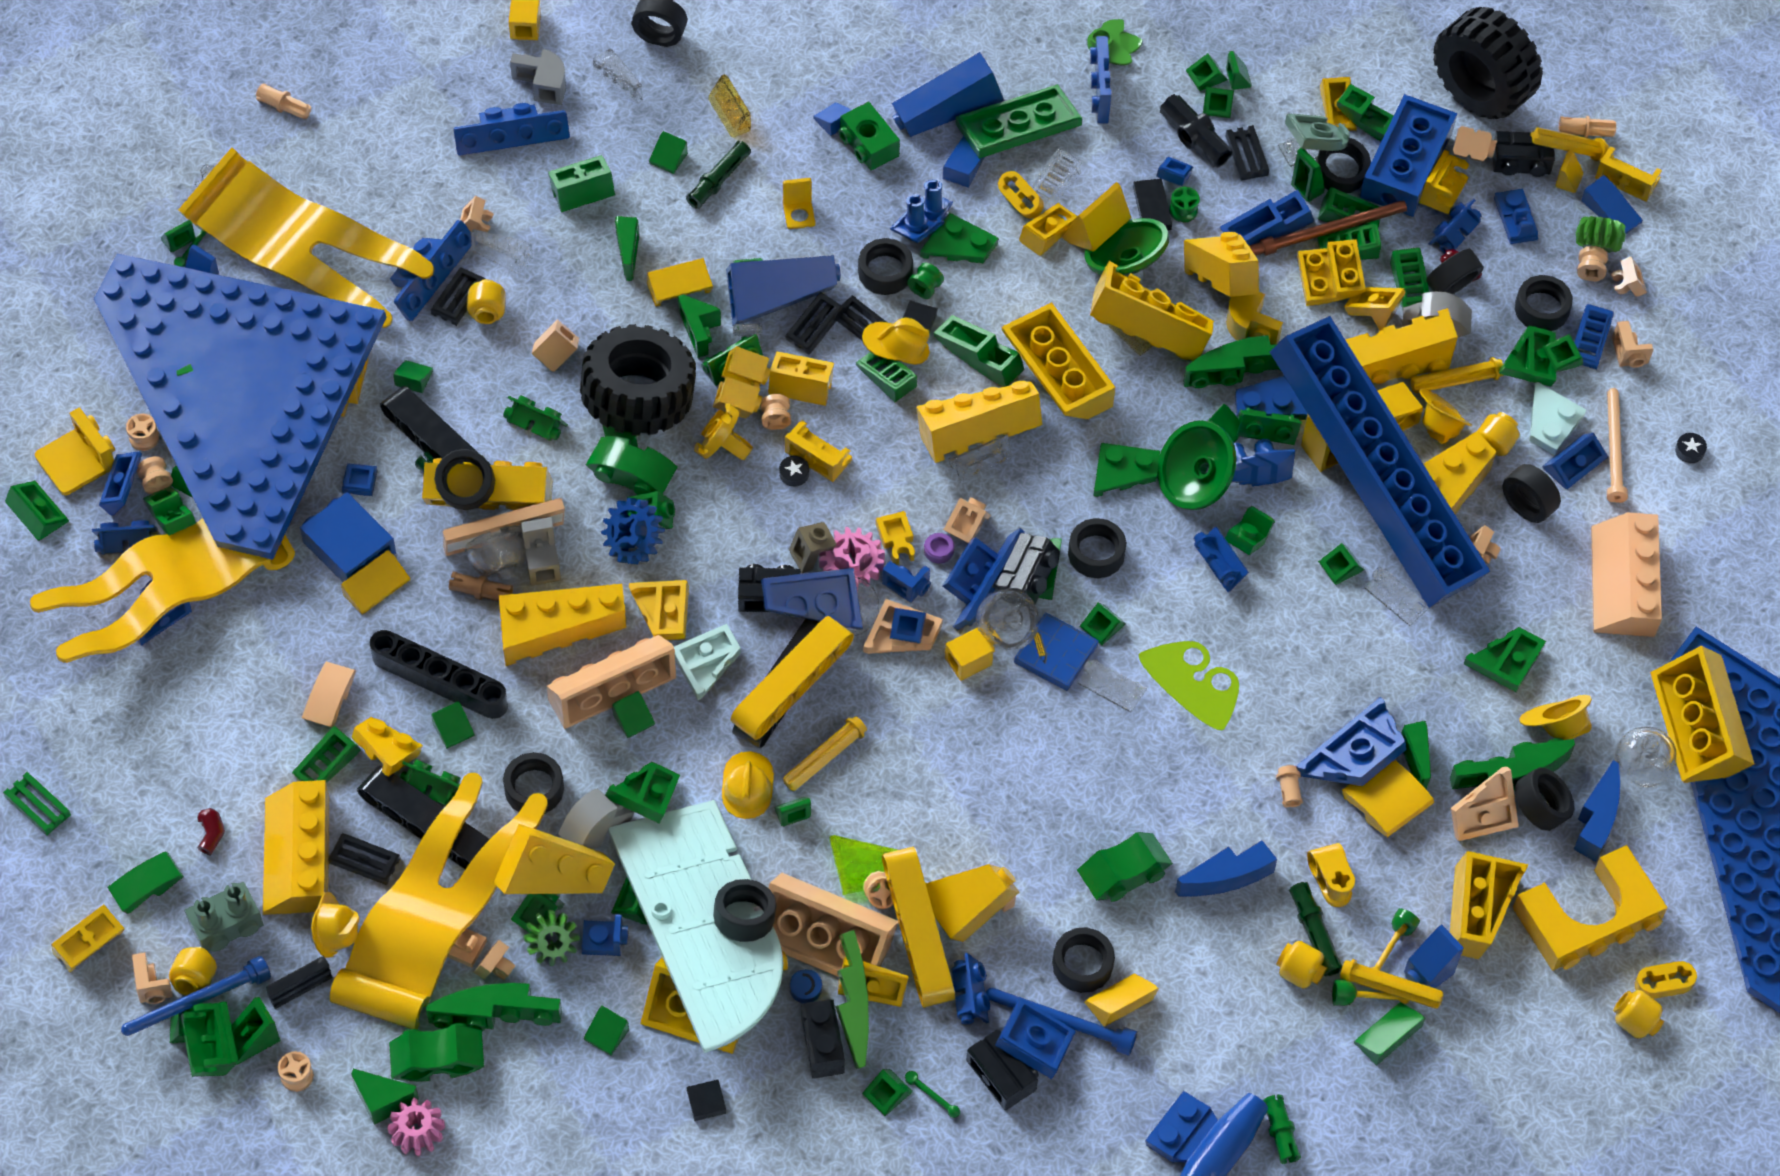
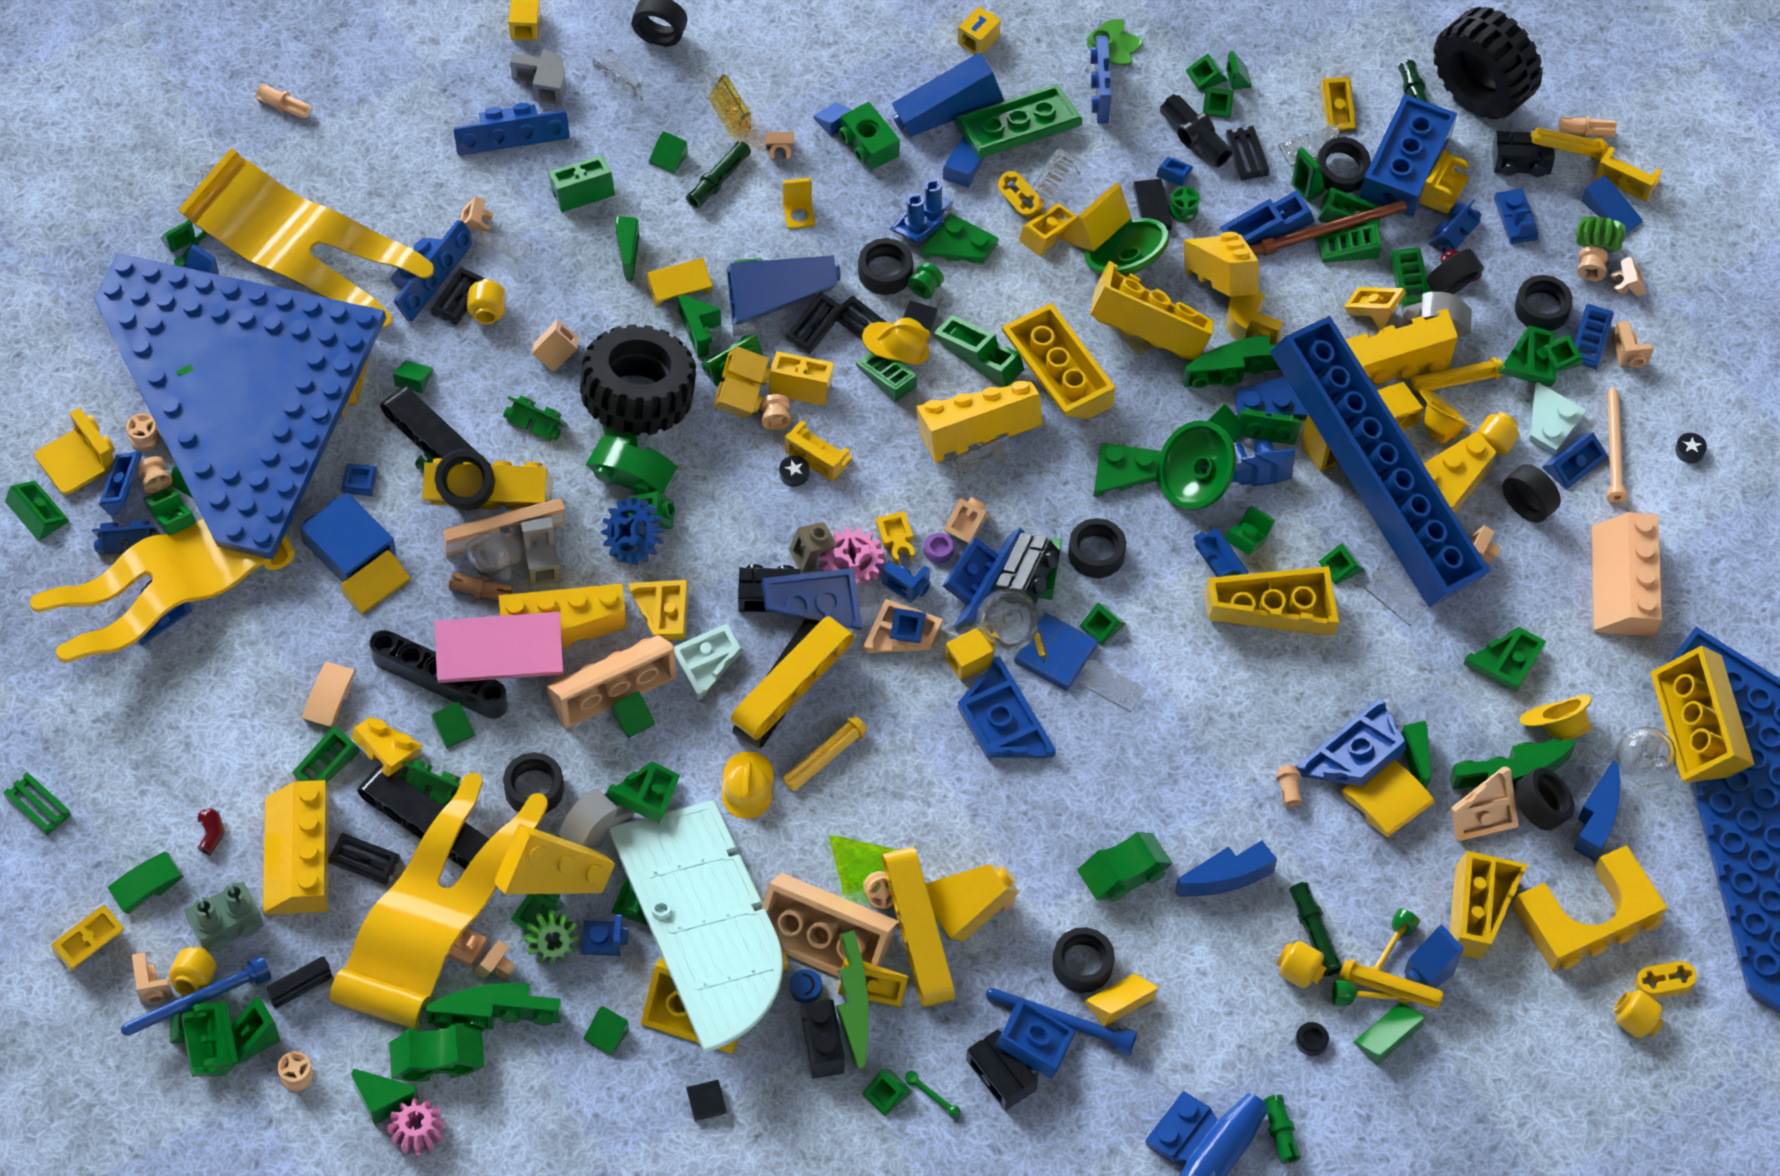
yellow piece [311,892,360,958] -> none
yellow tile [694,403,753,460] -> none
black tyre [713,879,777,942] -> none
green slope [774,797,811,827] -> none
blue hinge [951,953,990,1025] -> none
lime piece [1138,641,1239,731] -> none
sand green tile [1285,113,1350,151] -> none
yellow slope [1297,239,1366,306] -> none
yellow piece [1307,843,1355,907] -> none
green slope [1336,84,1394,142] -> none
light nougat brick [1453,126,1497,162] -> none
yellow slope [1555,150,1583,193] -> none
none -> bright pink tile [434,612,564,683]
none -> light nougat tile [766,132,794,160]
none -> yellow brick [957,7,1001,55]
none -> blue wing [957,656,1056,758]
none -> yellow wedge [1203,566,1339,636]
none -> black tile [1295,1022,1329,1056]
none -> dark green pin [1398,60,1429,103]

